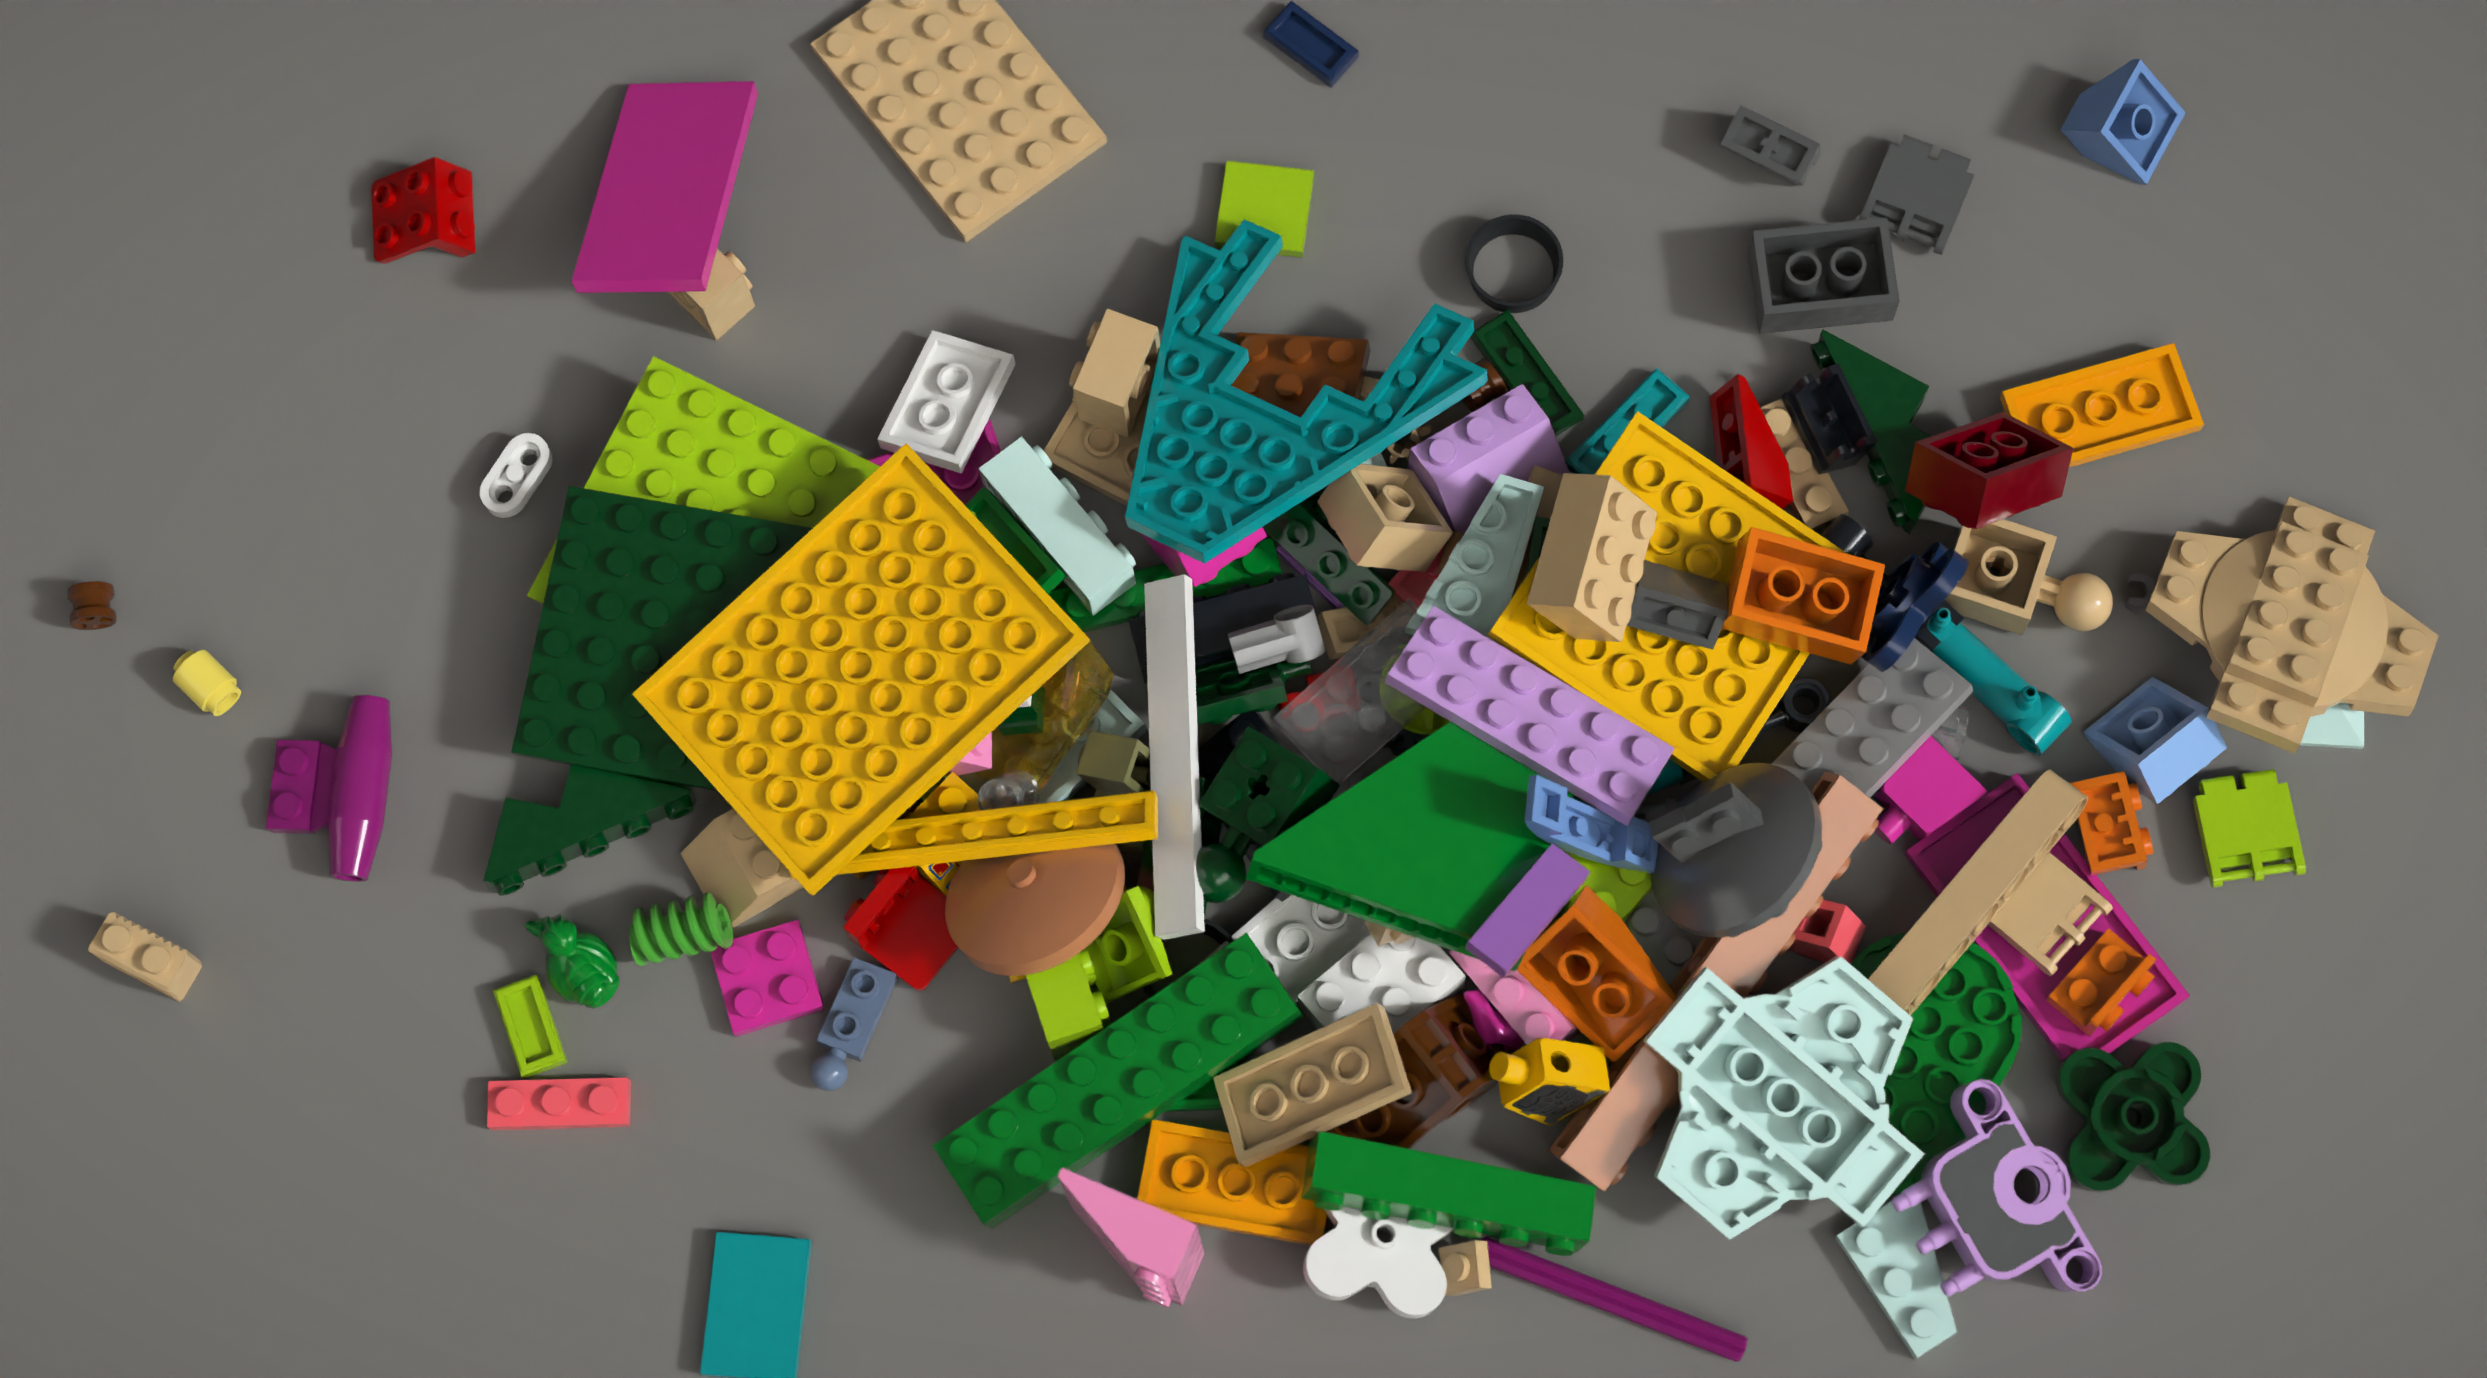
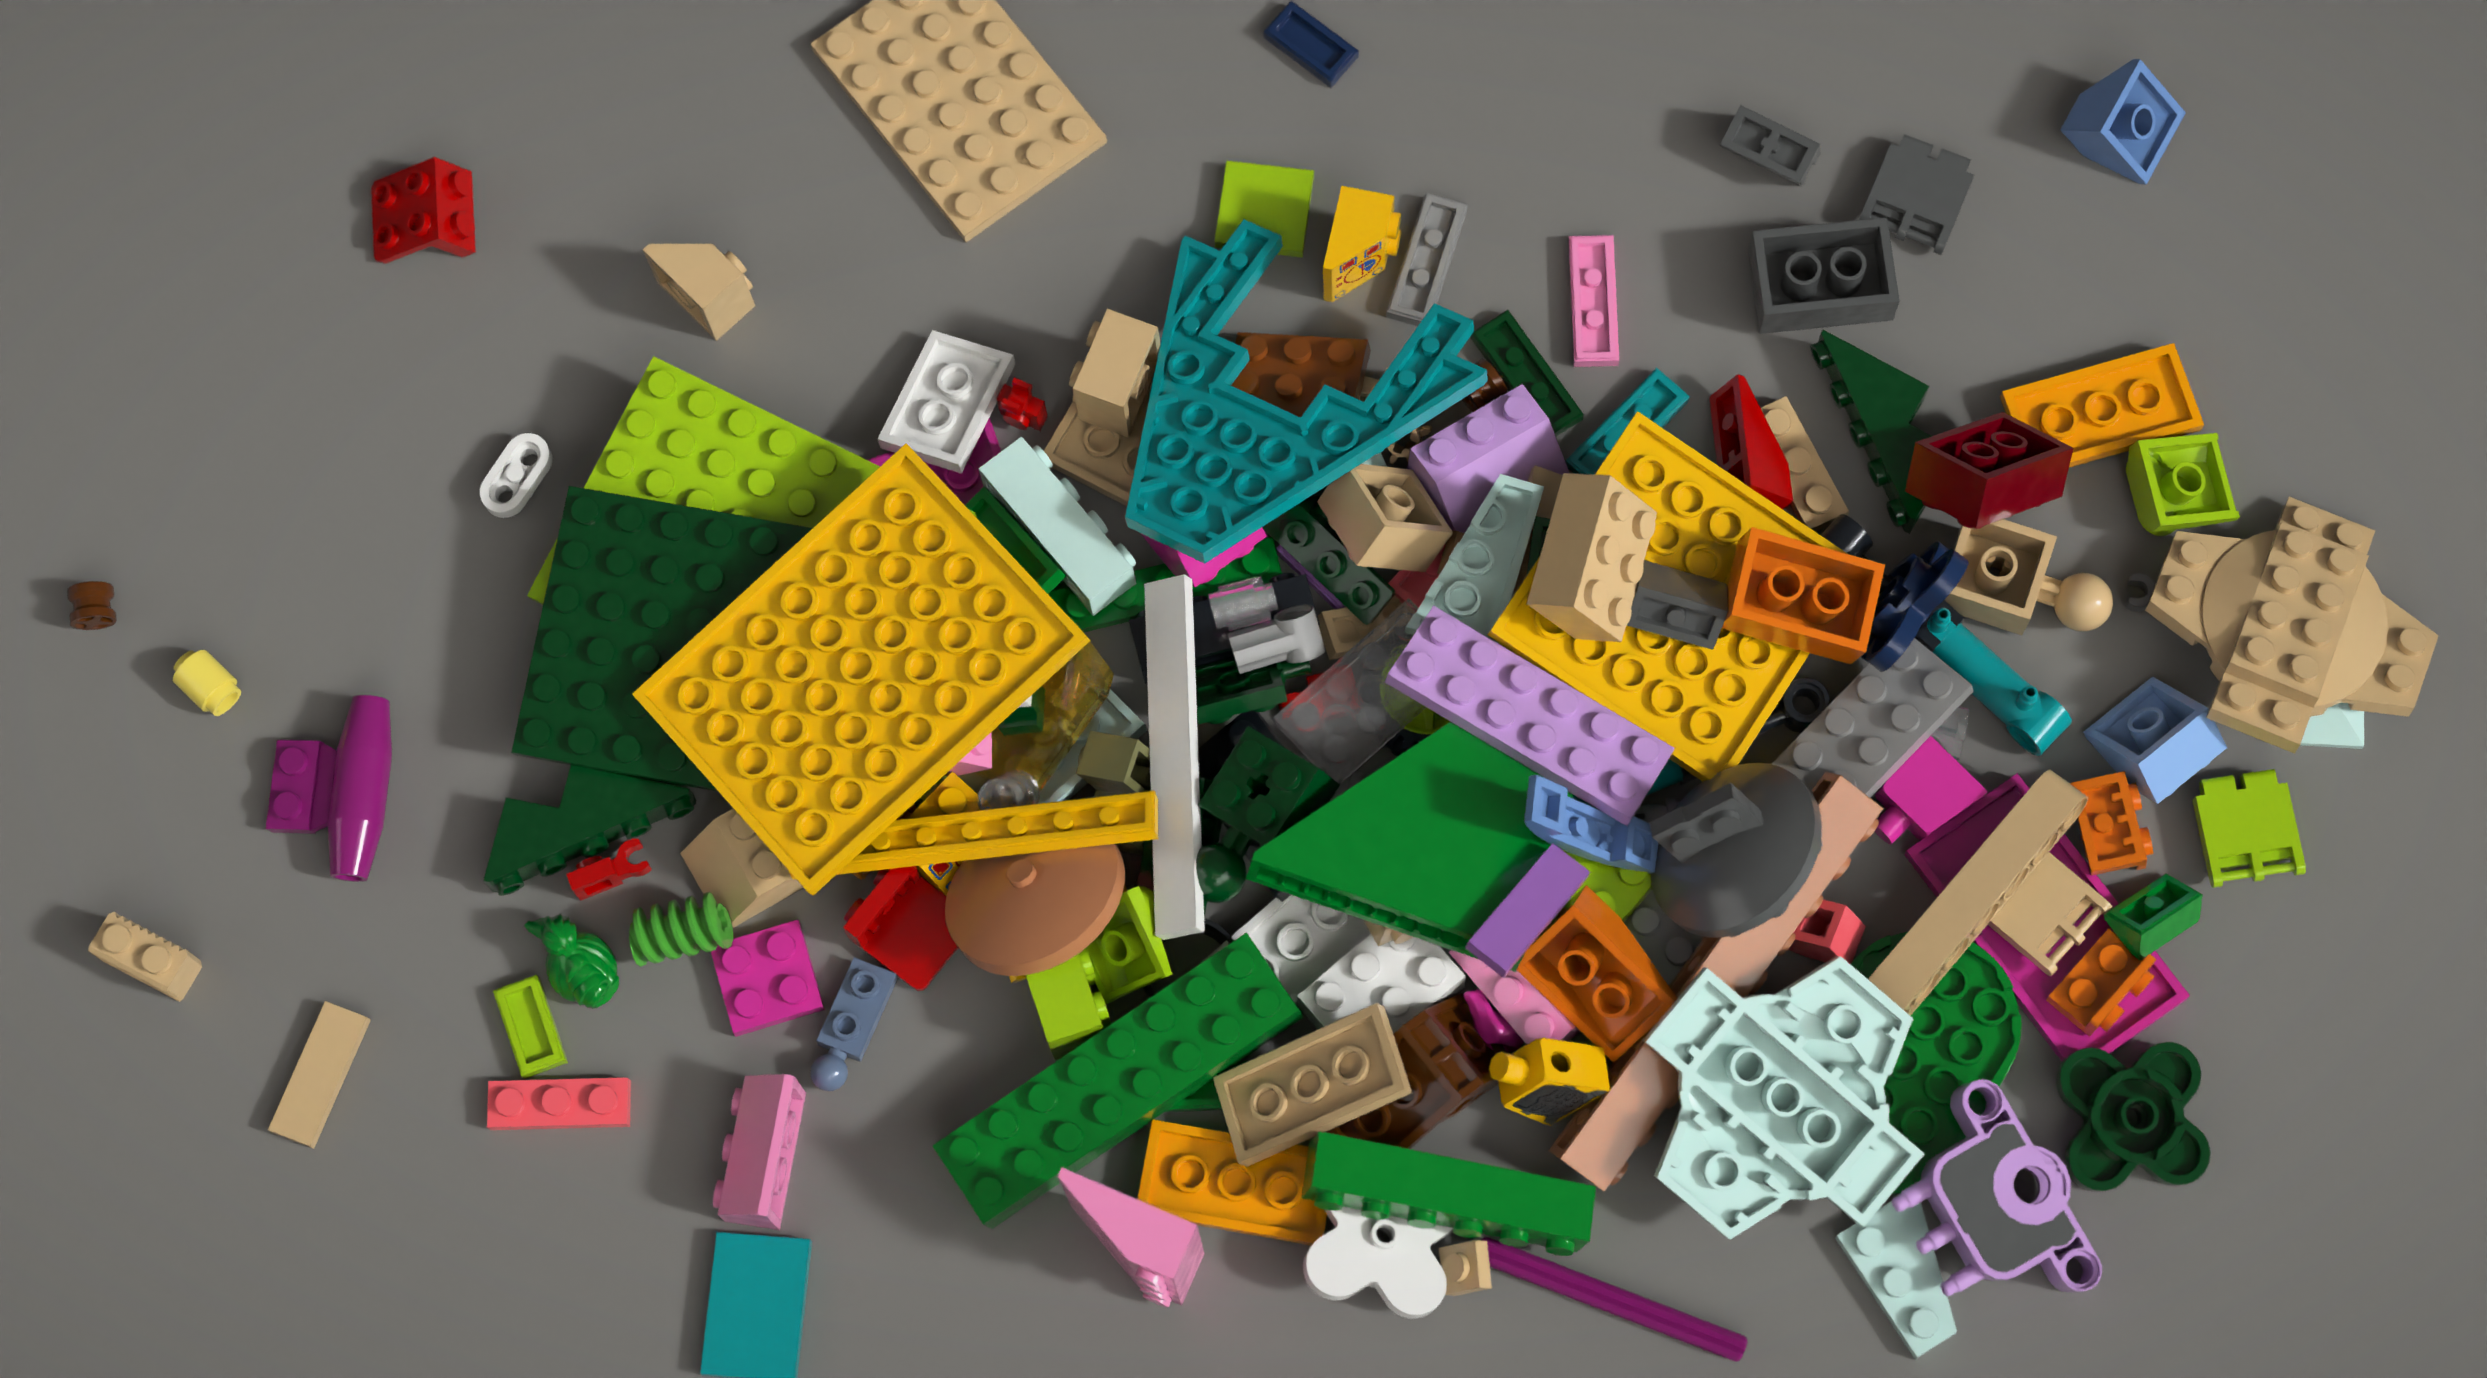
dark pink tile [572,81,758,293] -> none
black tyre [1465,214,1564,313] -> none
black hinge [1781,364,1877,475] -> none
none -> tan tile [268,1001,371,1149]
none -> red plate [566,838,652,901]
none -> bright pink slope [713,1074,806,1231]
none -> red plate [996,377,1048,431]
none -> clear brick [1208,576,1278,631]
none -> yellow slope [1323,185,1401,302]
none -> light grey tile [1386,192,1468,326]
none -> bright pink tile [1568,235,1619,367]
none -> green slope [2104,873,2203,960]
none -> lime slope [2126,433,2240,536]

